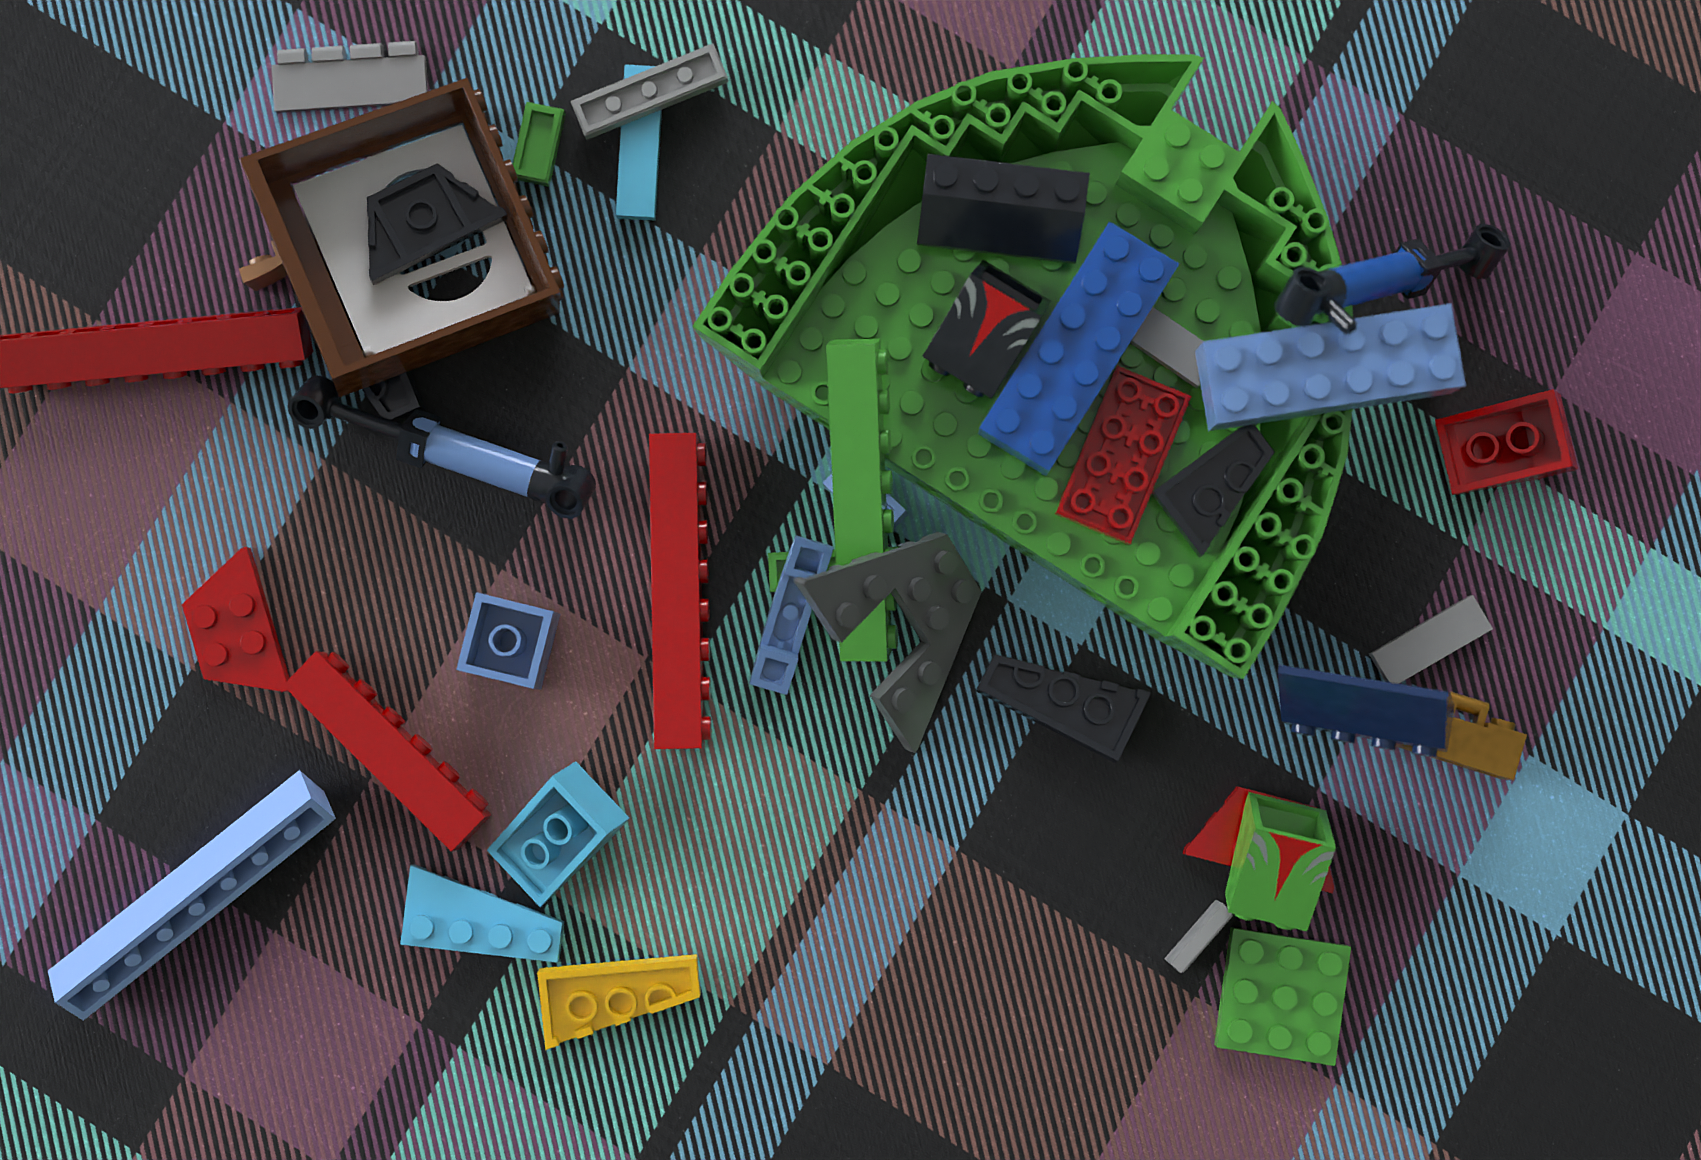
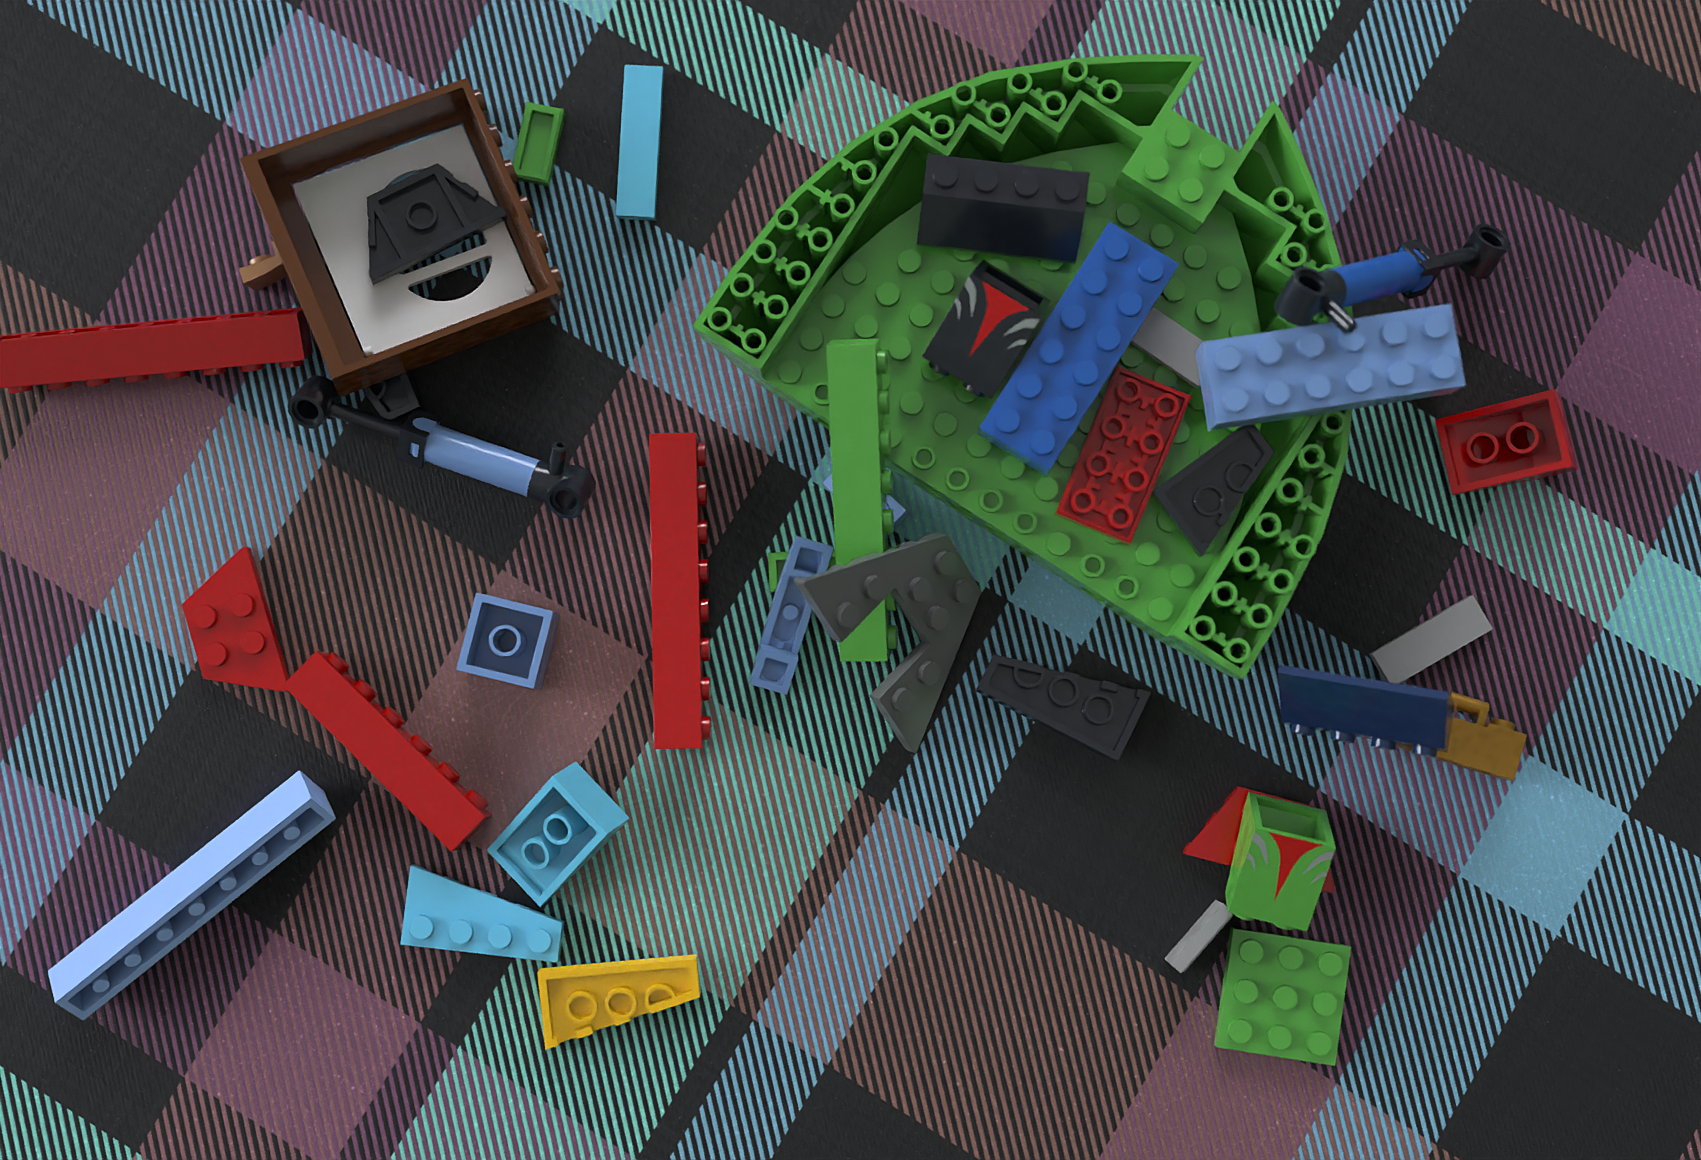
light grey windscreen [271,41,428,113] -> none
light grey tile [570,43,729,140] -> none

